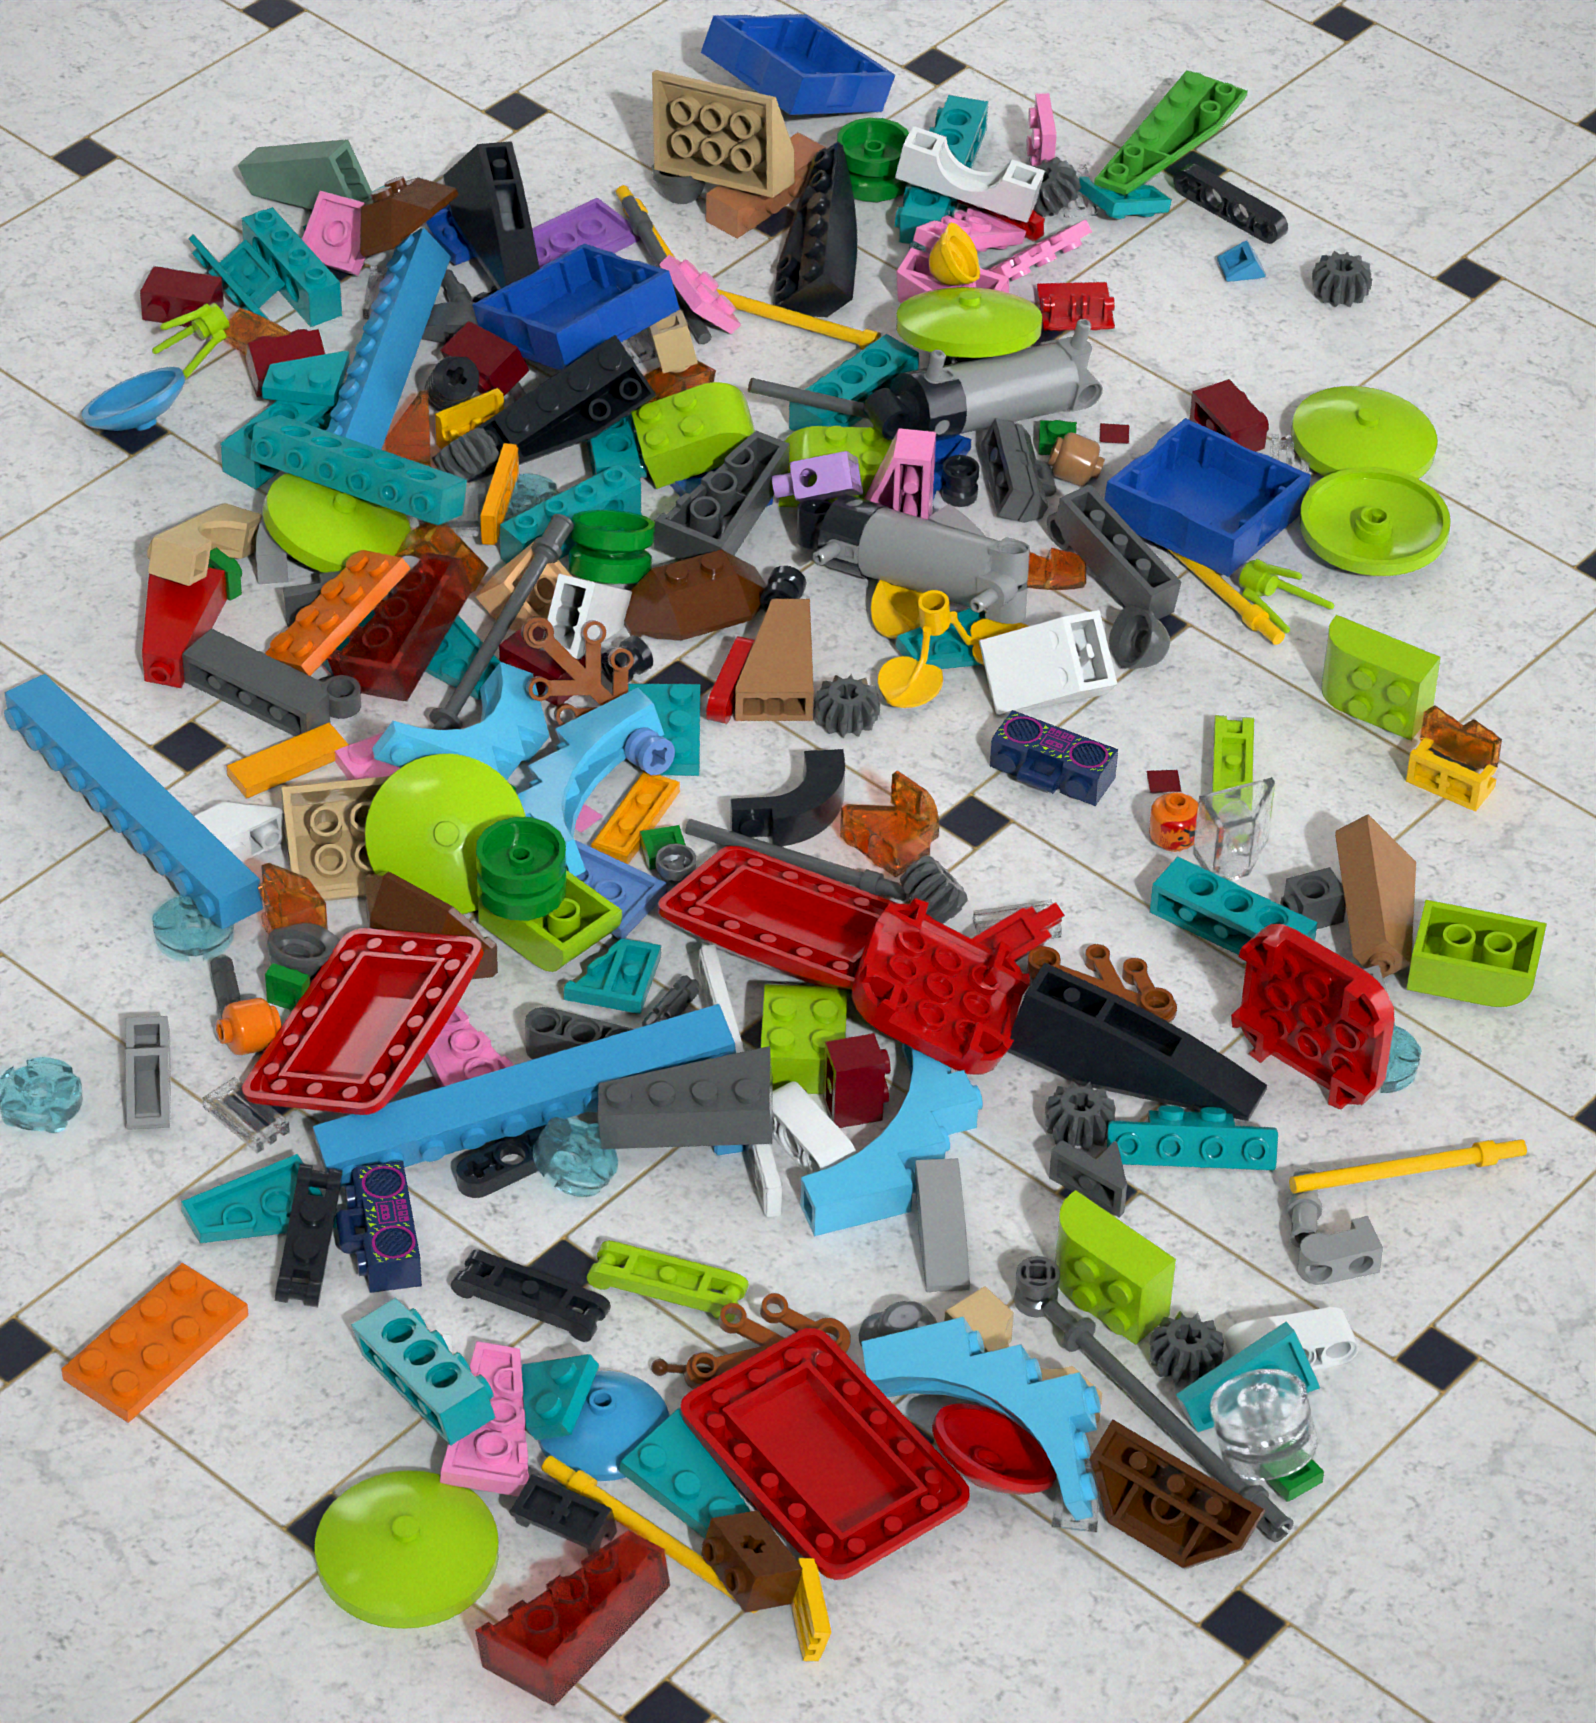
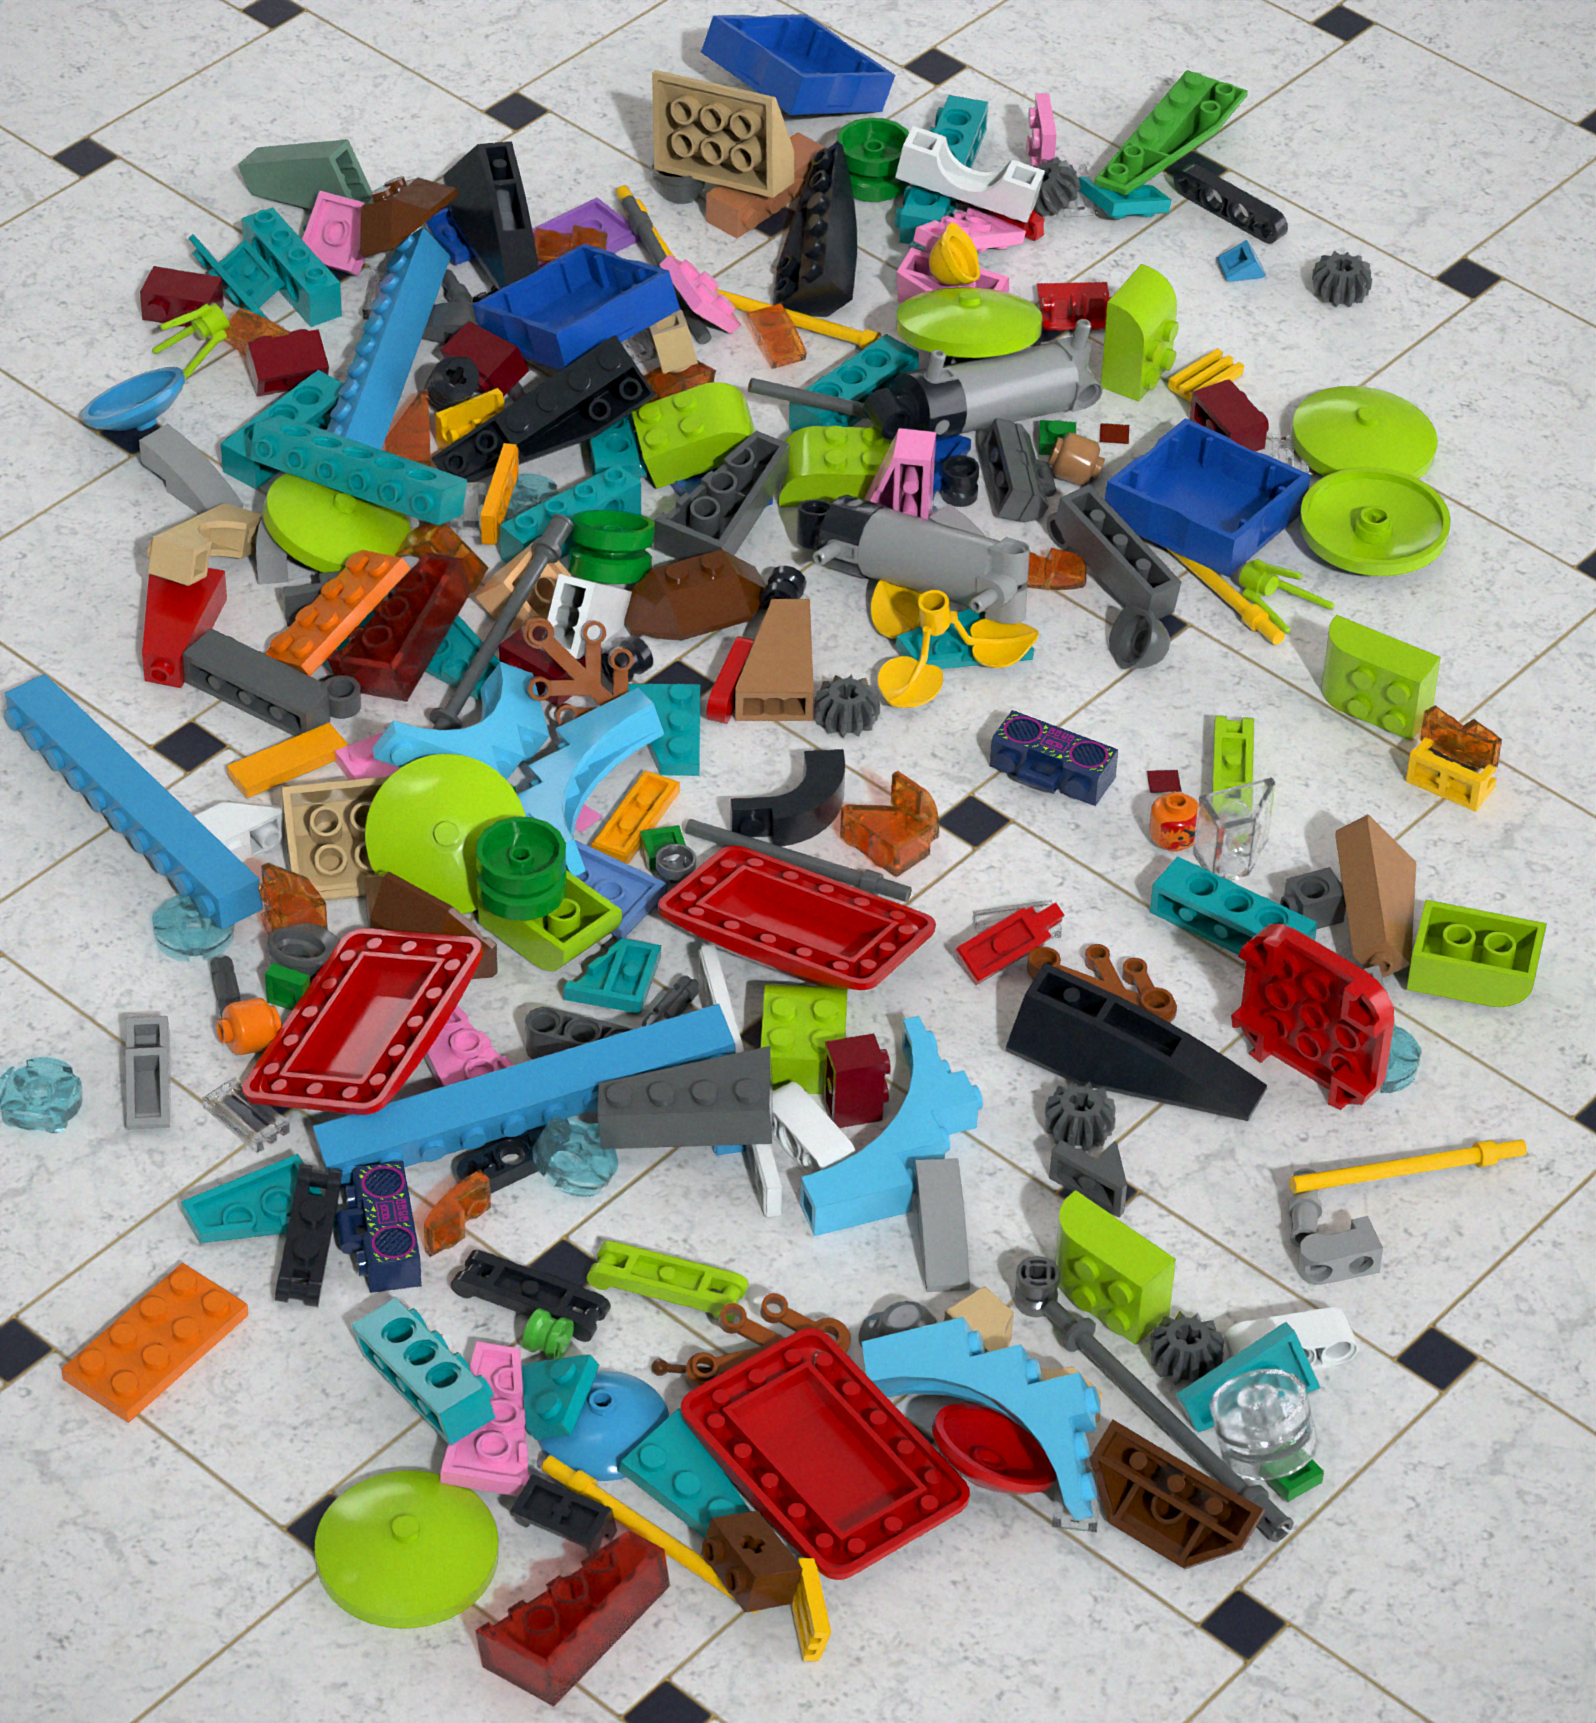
green plate [208,547,242,601] -> none
teal wing [262,351,350,407] -> none
dark grey gear [434,428,500,481] -> none
medium blue wheel [625,727,675,775] -> none
lavender torso [772,451,863,502] -> none
red tile [852,898,1030,1075] -> none
dark grey gear [900,855,968,924] -> none
white slope [979,610,1117,716] -> none
bright pink wing [987,219,1092,281] -> none
teal bracket [1107,1105,1278,1170] -> none
none -> light grey slope [139,424,243,515]
none -> clear orange slope [424,1170,491,1257]
none -> bright green wheel [522,1308,574,1360]
none -> clear orange slope [534,225,608,263]
none -> clear orange slope [747,303,807,369]
none -> lime brick [1101,264,1179,402]
none -> yellow tile [1168,348,1244,403]

